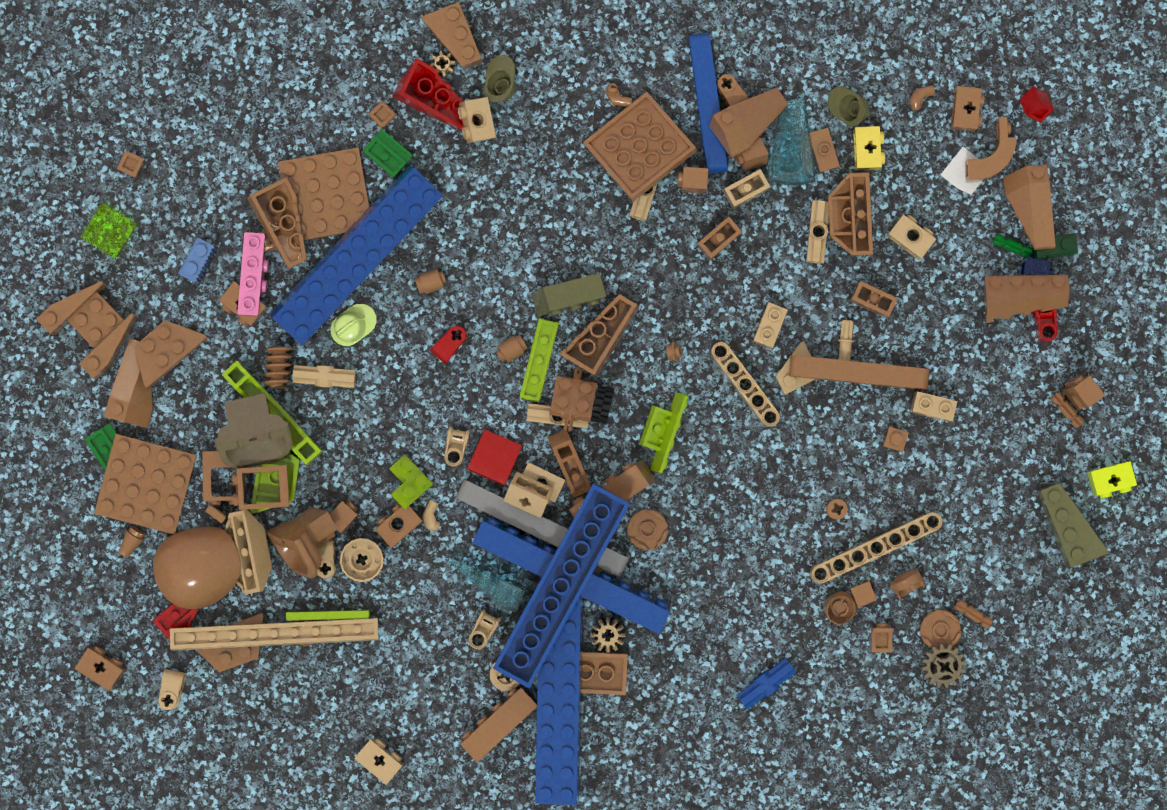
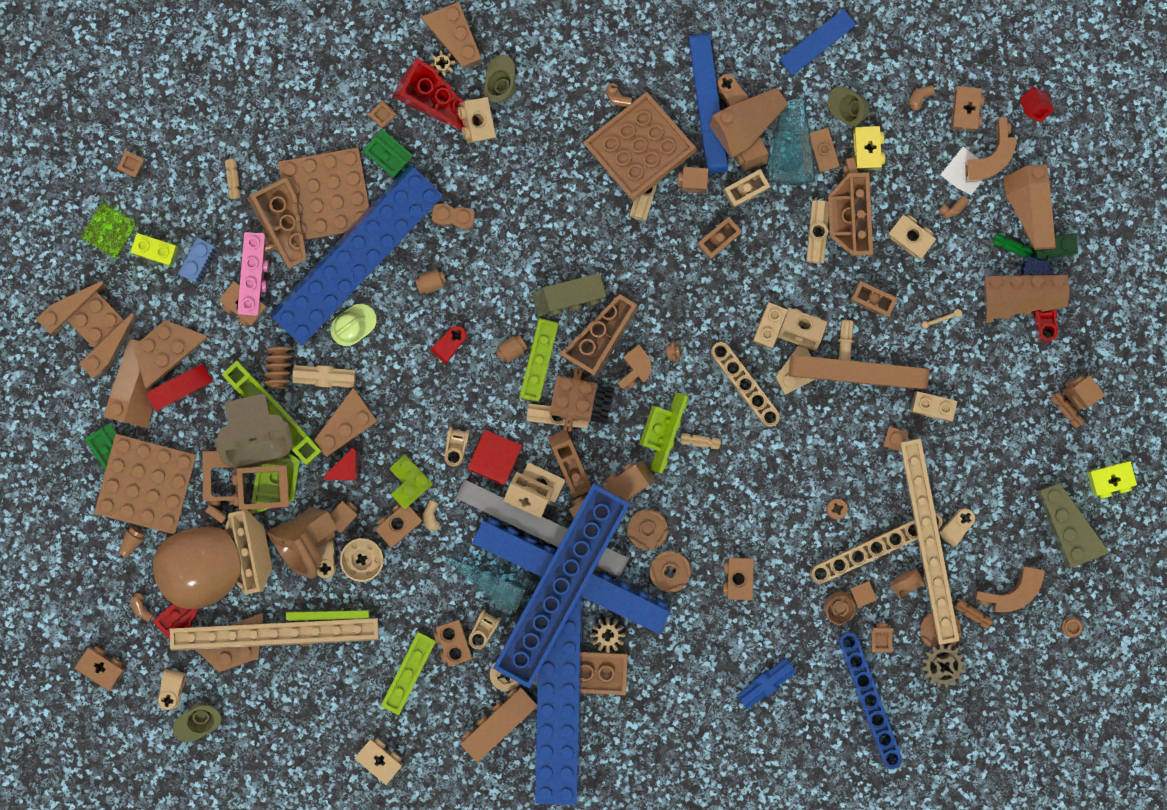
none -> neon yellow brick [130,233,180,267]
none -> medium nougat arm [130,593,154,622]
none -> red slope [146,364,213,412]
none -> olive piece [173,703,221,742]
none -> tan axle [225,159,241,199]
none -> medium nougat wedge [314,388,378,458]
none -> red slope [323,448,359,481]
none -> lime plate [381,632,436,715]
none -> medium nougat brick [432,204,475,231]
none -> medium nougat brick [433,619,473,667]
none -> medium nougat brick [617,344,651,390]
none -> medium nougat plate [649,551,691,592]
none -> tan axle [680,433,721,449]
none -> medium nougat brick [723,558,754,600]
none -> tan brick [778,308,827,351]
none -> blue tile [779,9,856,76]
none -> blue beam [838,632,902,769]
none -> medium nougat plate [842,157,858,177]
none -> tan plate [899,438,960,645]
none -> tan hinge [921,309,962,329]
none -> medium nougat arm [939,196,969,219]
none -> tan piece [939,508,975,547]
none -> medium nougat arch [973,566,1045,612]
none -> medium nougat plate [1062,617,1083,638]

